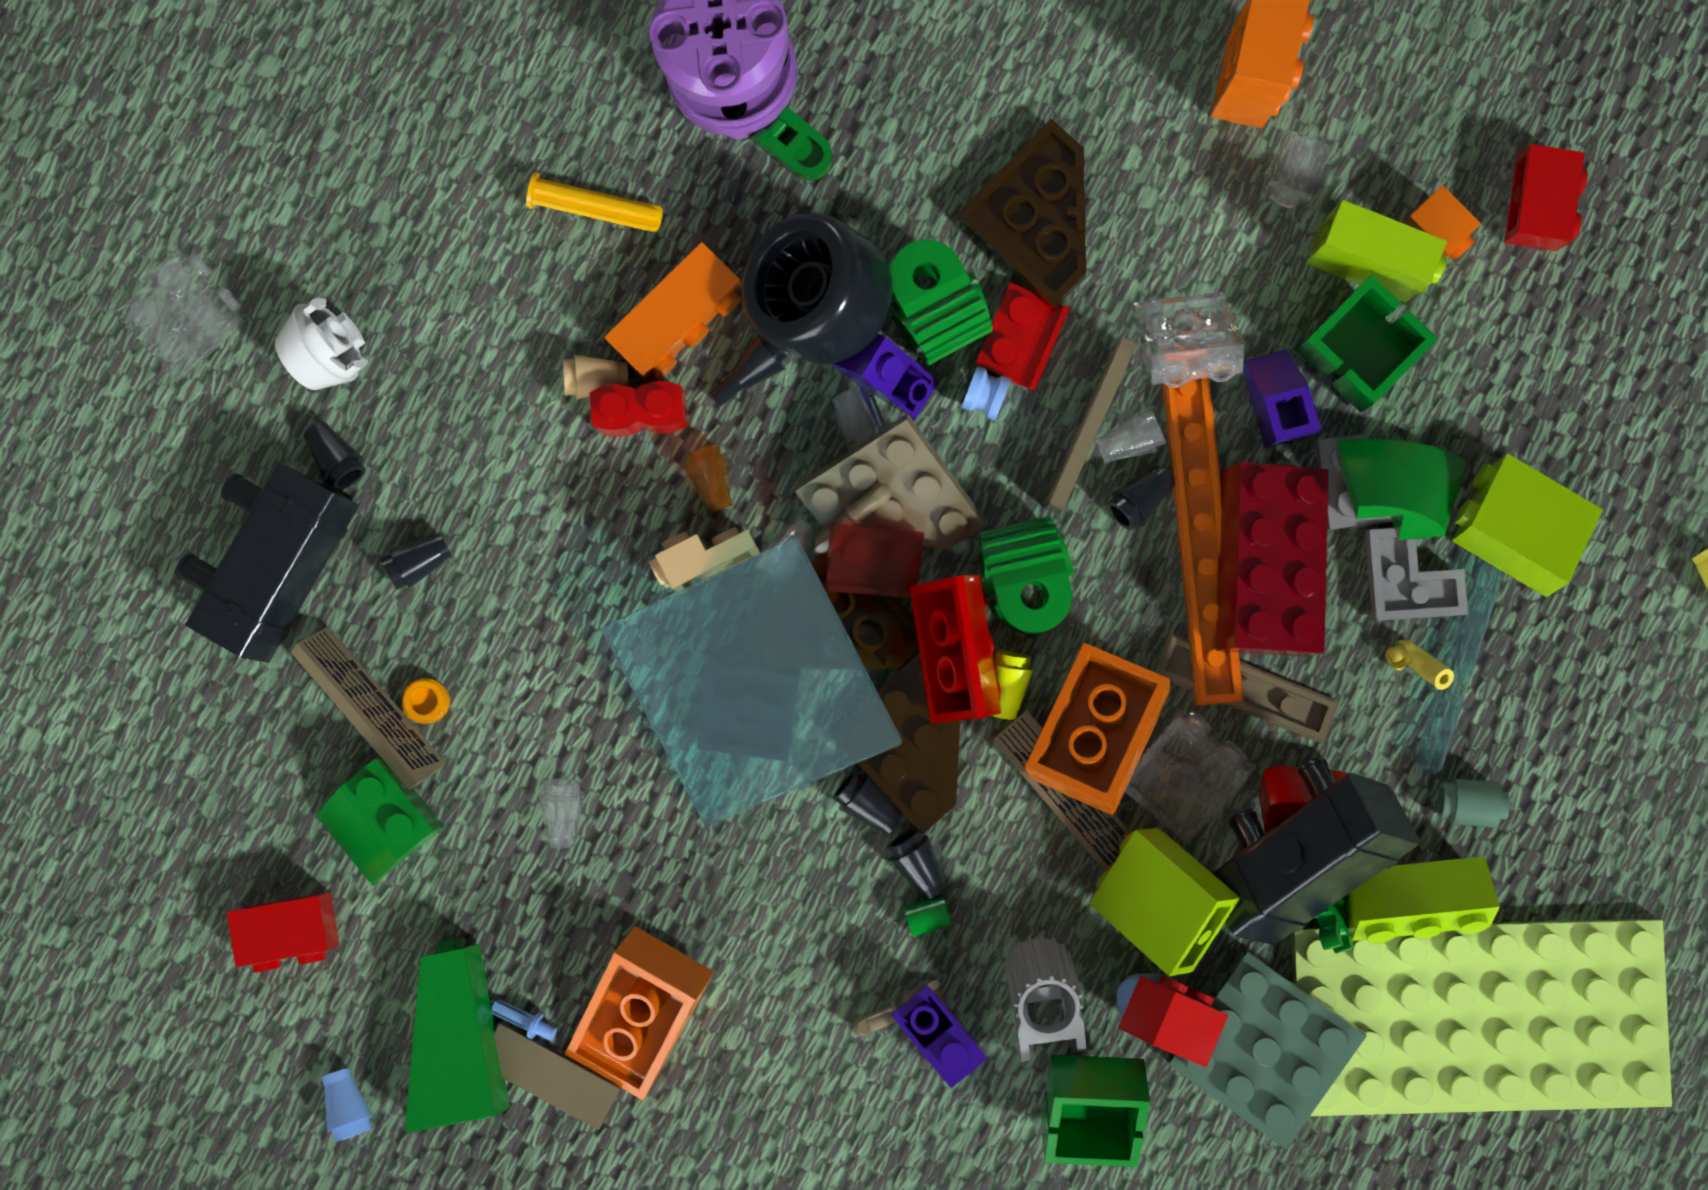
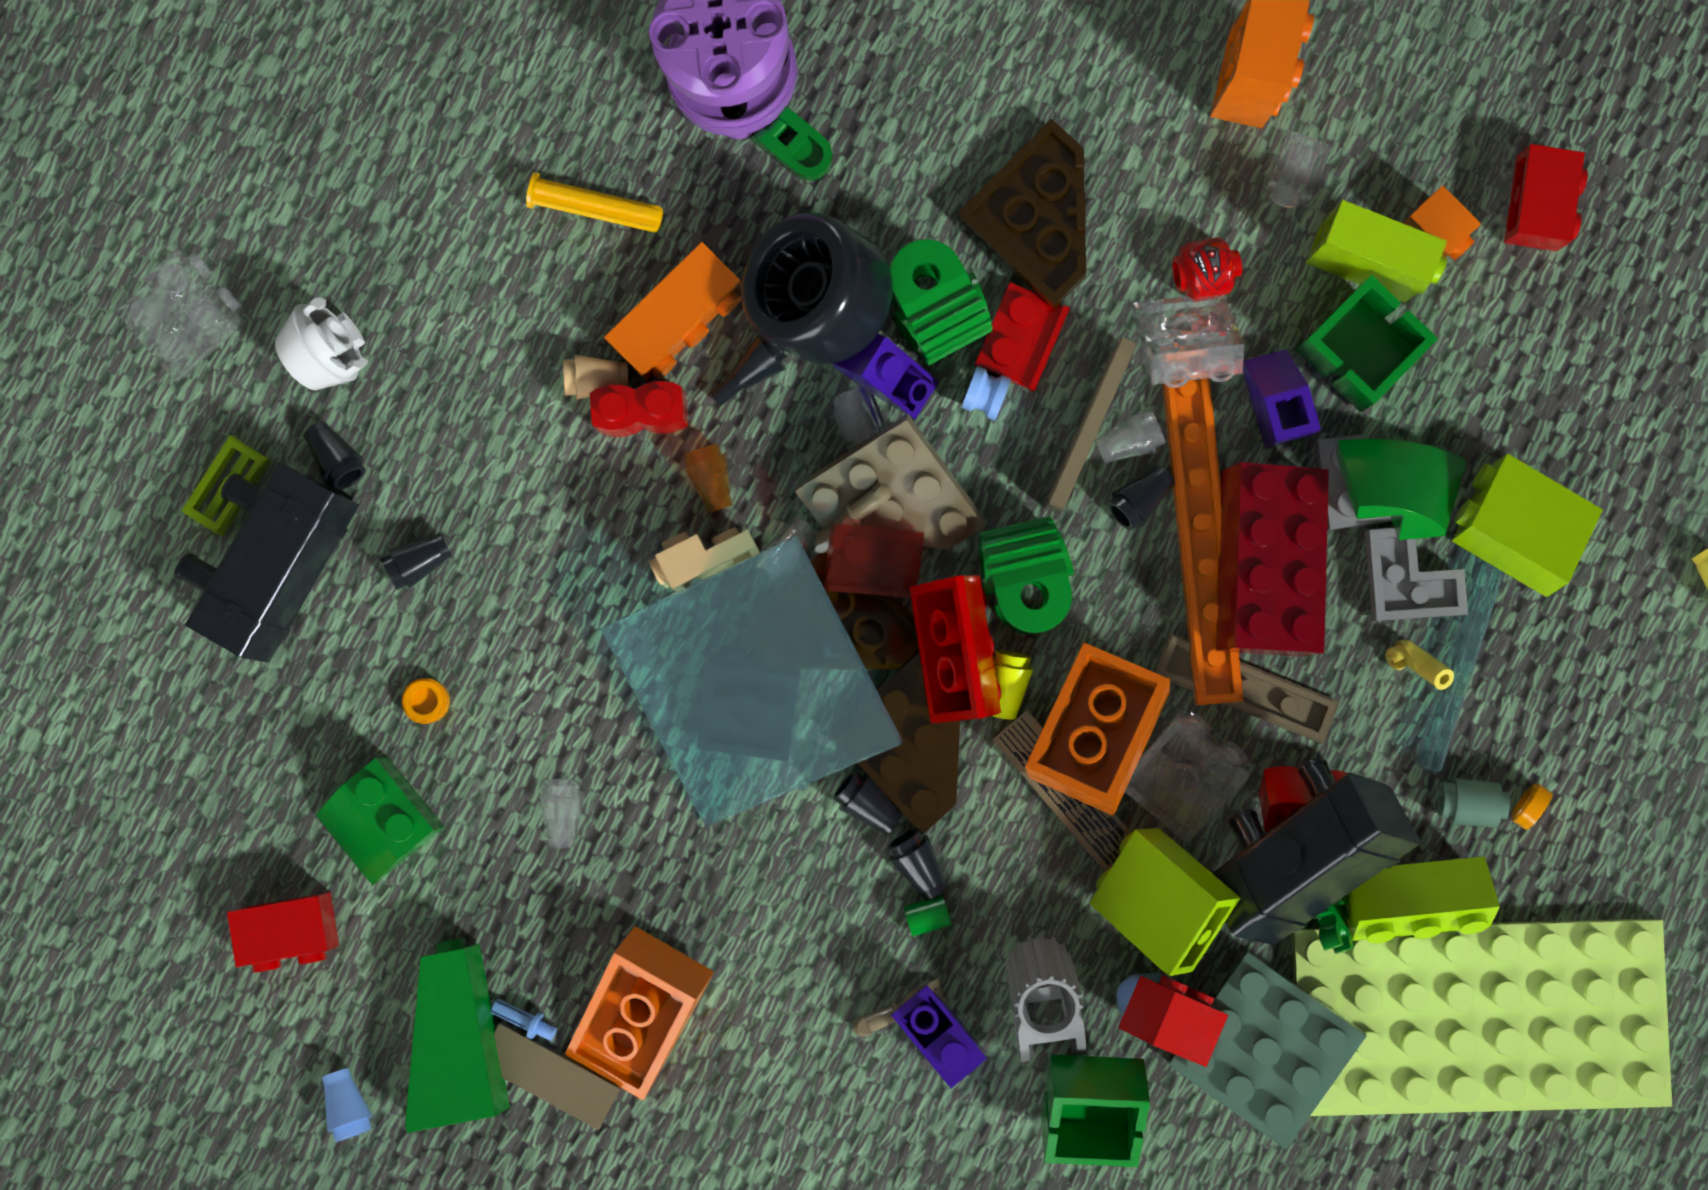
dark tan tile [290,626,446,791] -> none
none -> lime tile [181,435,272,536]
none -> red head [1172,237,1242,300]
none -> light orange tile [1511,783,1553,830]

